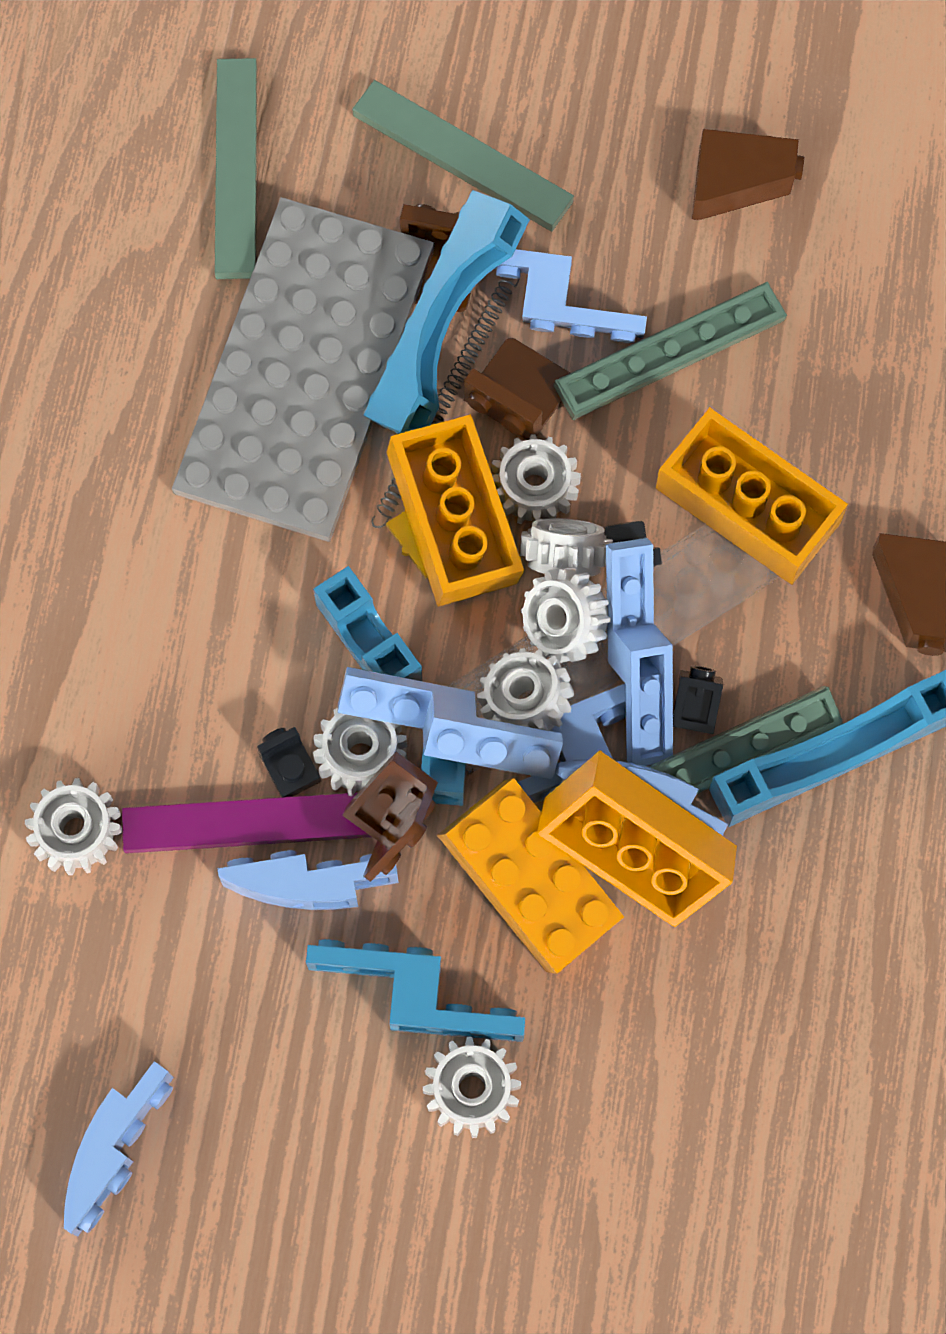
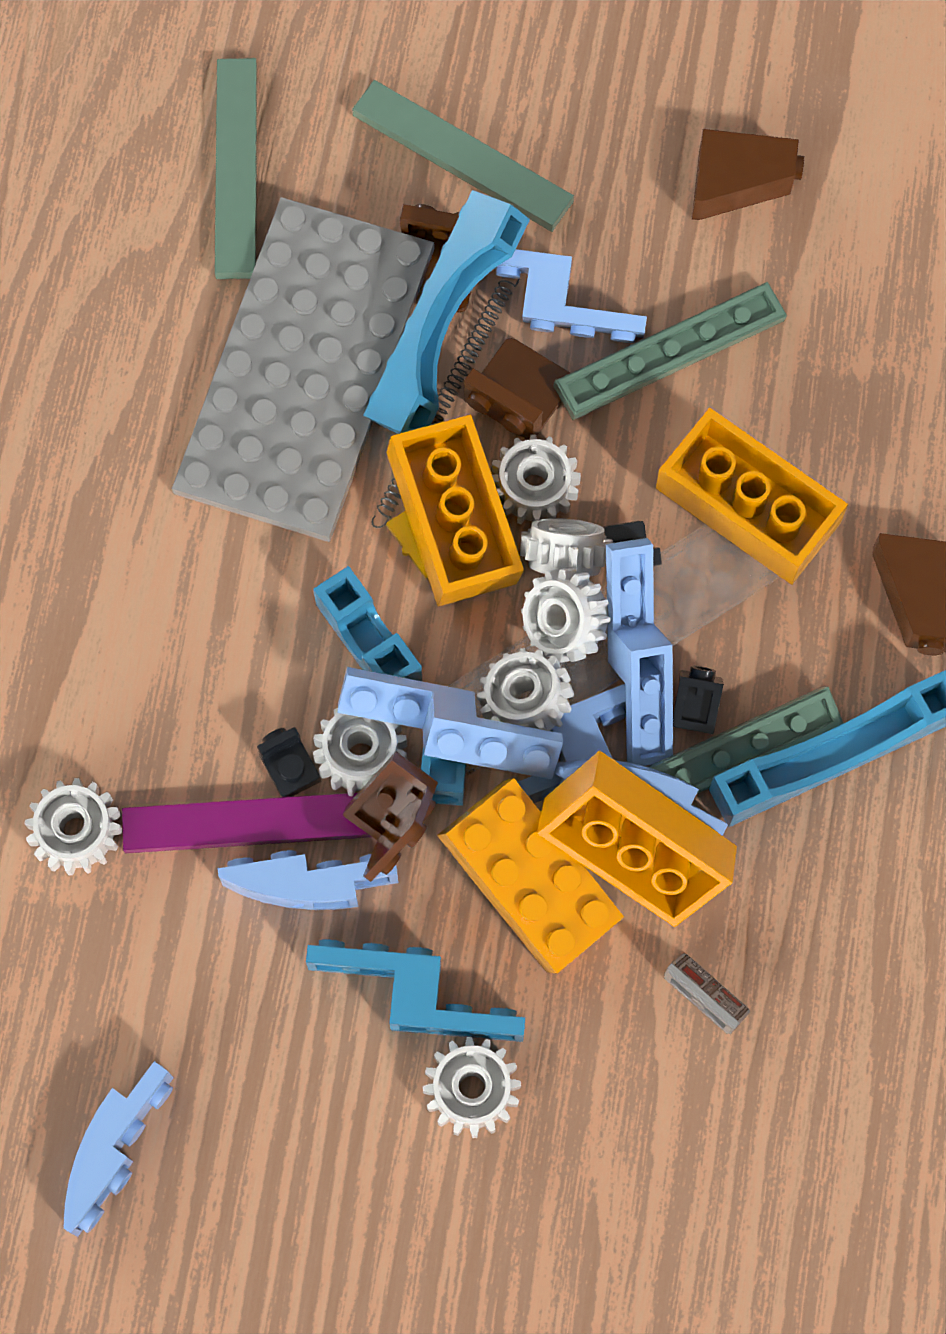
none -> light grey slope [664,953,750,1035]

